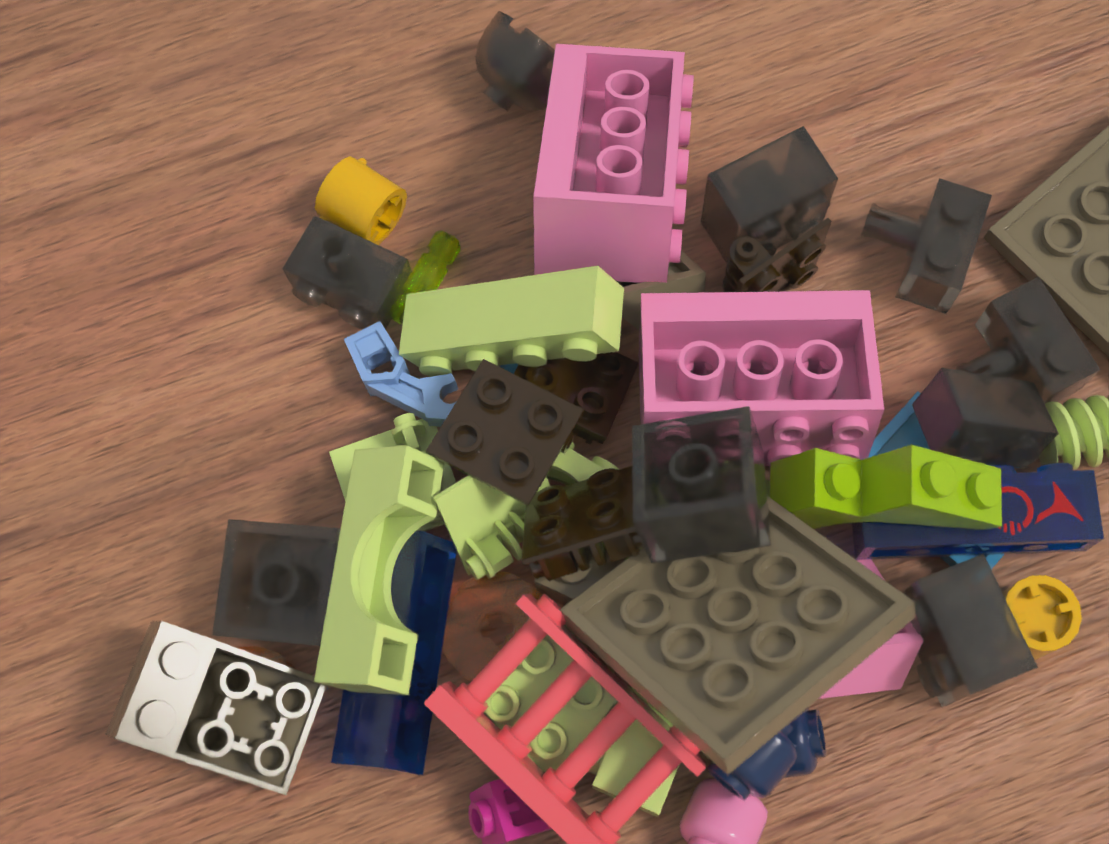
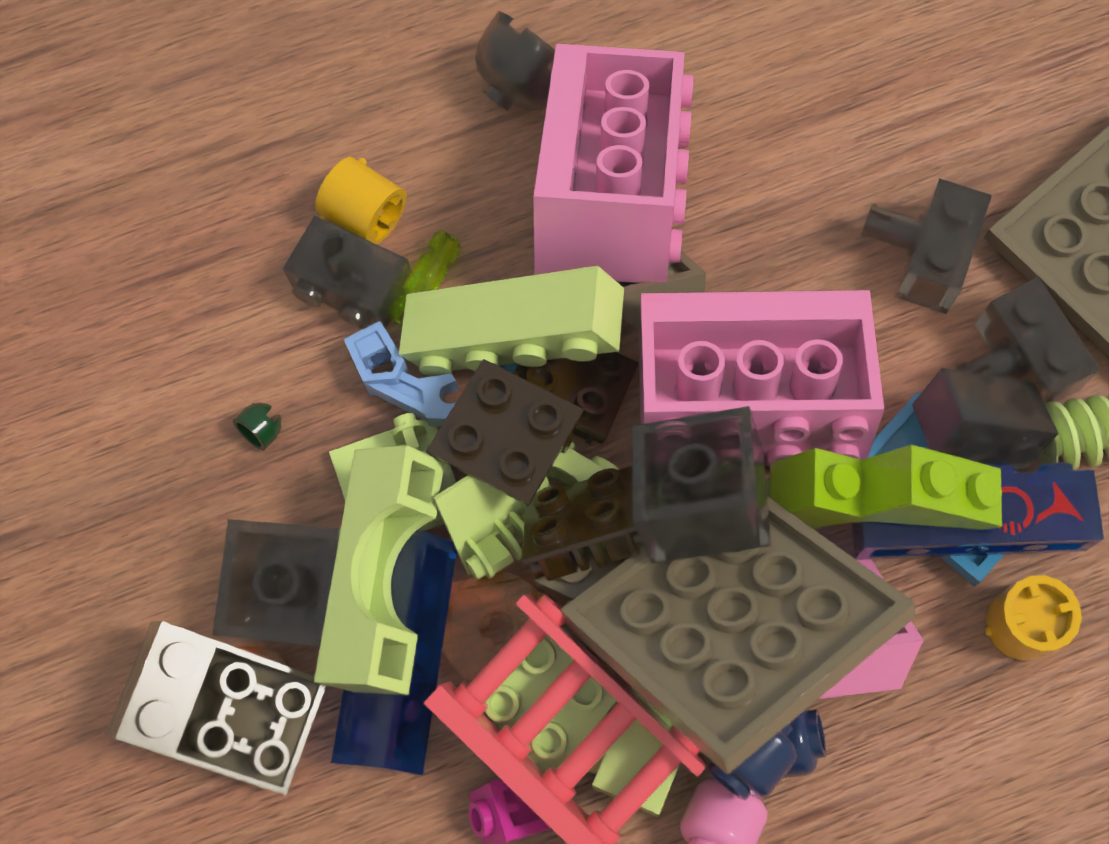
clear smoke brick [700,126,838,263] -> none
dark brown hinge [722,217,832,292] -> none
clear smoke brick [903,554,1038,708] -> none
none -> dark green hinge [233,402,281,451]

